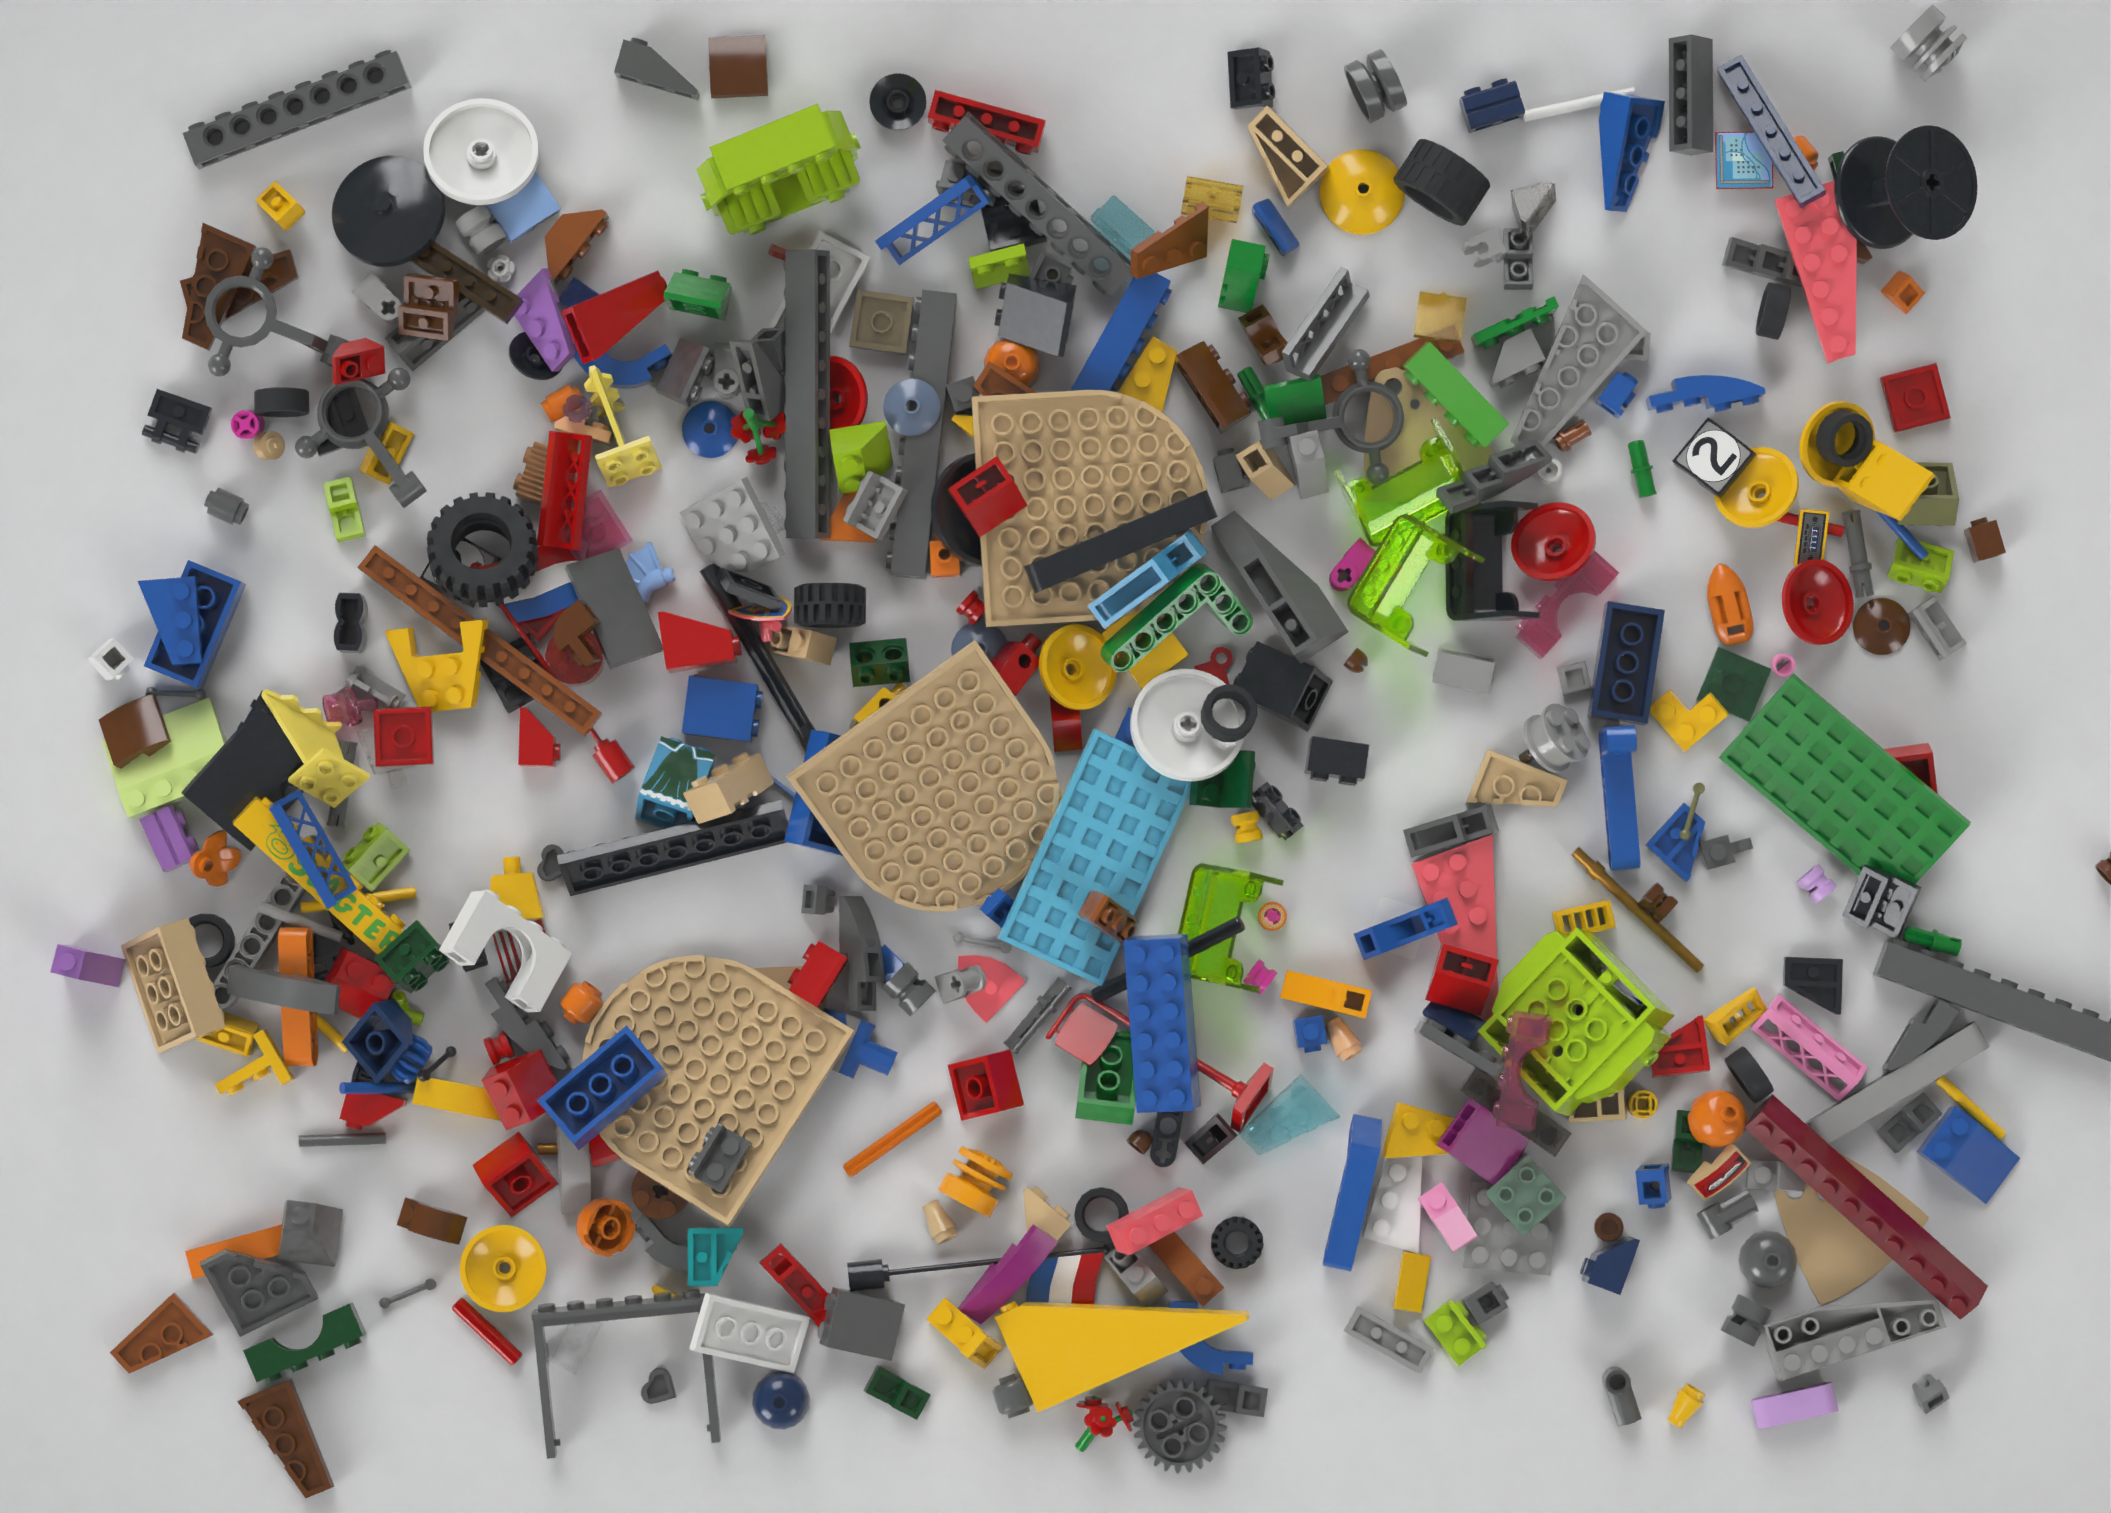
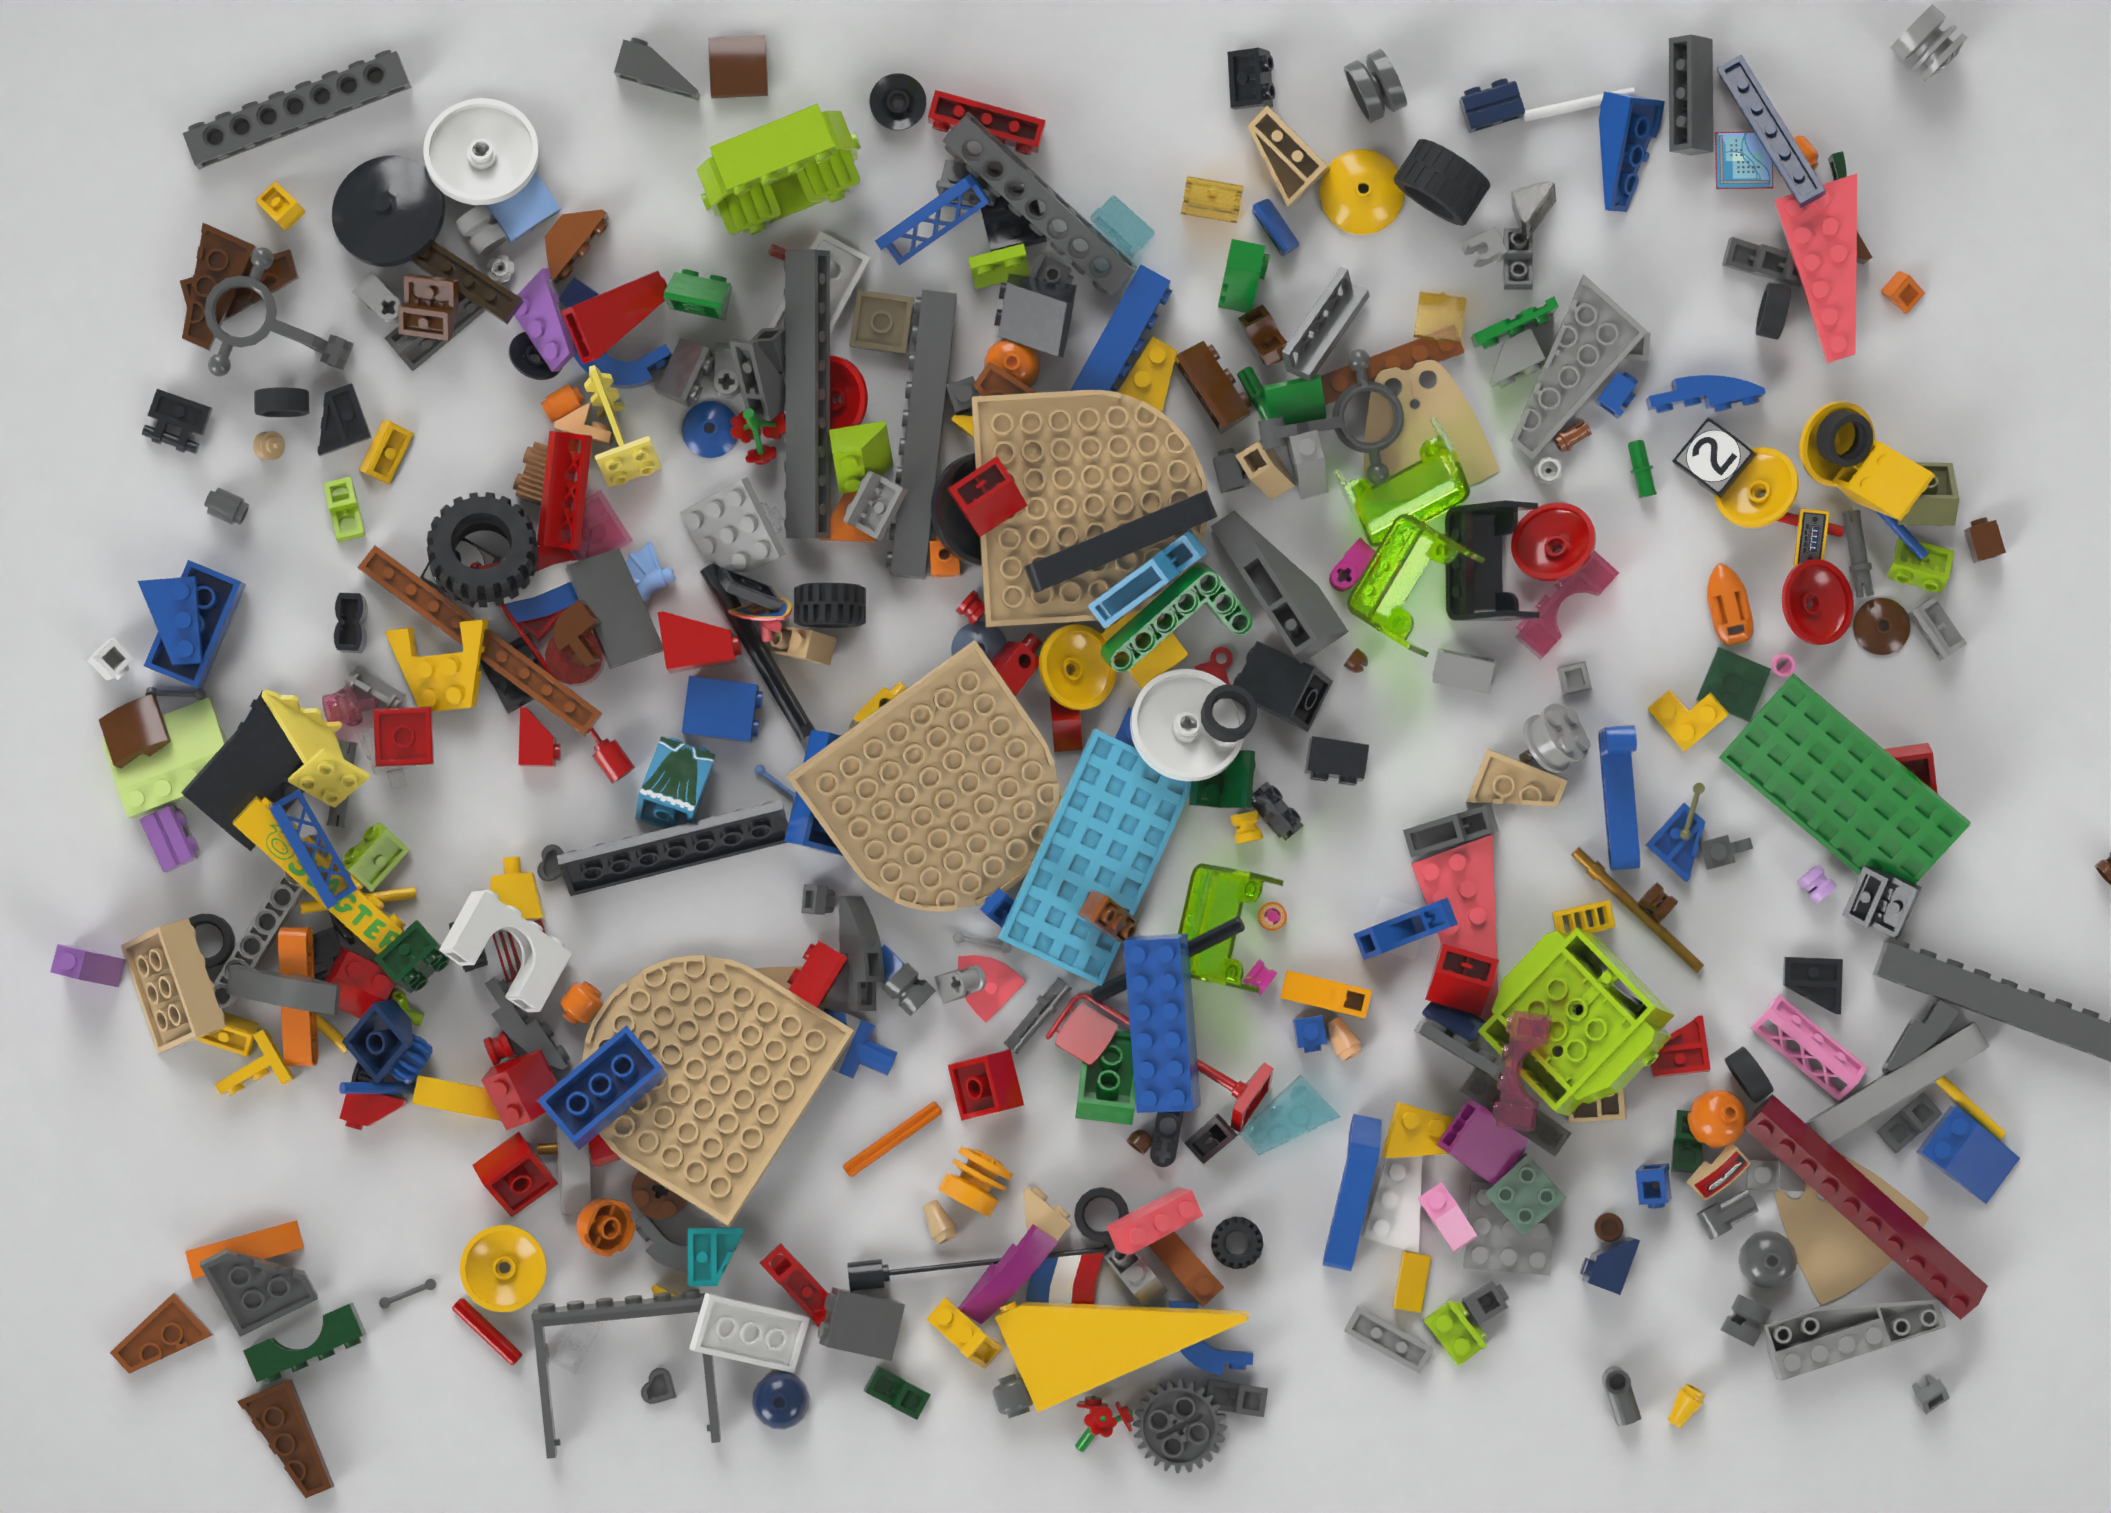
orange plate [189,830,242,887] -> none
dark pink wheel [231,410,265,439] -> none
light grey bar [258,901,343,942] -> none
flat silver slope [277,1200,343,1267] -> none
dark grey piece [295,368,427,508] -> none
dark grey bar [299,1132,386,1147] -> none
red slope [332,338,386,385] -> none
reddish brown brick [397,1197,468,1245] -> none
black hinge [418,1046,457,1082] -> none
plate [563,395,591,423] -> none
tan wedge [683,752,774,824] -> none
dark grey bracket [689,1122,752,1194] -> none
dark green brick [849,638,910,687] -> none
sand blue dish [883,379,941,436] -> none
dark orange wing [1130,202,1209,279] -> none
bright green brick [1402,341,1509,448] -> none
dark grey slope [1436,440,1552,514] -> none
dark blue brick [1587,601,1665,726] -> none
yellow wheel [1626,1090,1658,1119] -> none
yellow slope [1703,987,1767,1046] -> none
lavender beam [1751,1382,1839,1429] -> none
black piece [1834,125,1978,249] -> none
red tile [1880,363,1951,433] -> none
green axle [1903,926,1962,957] -> none

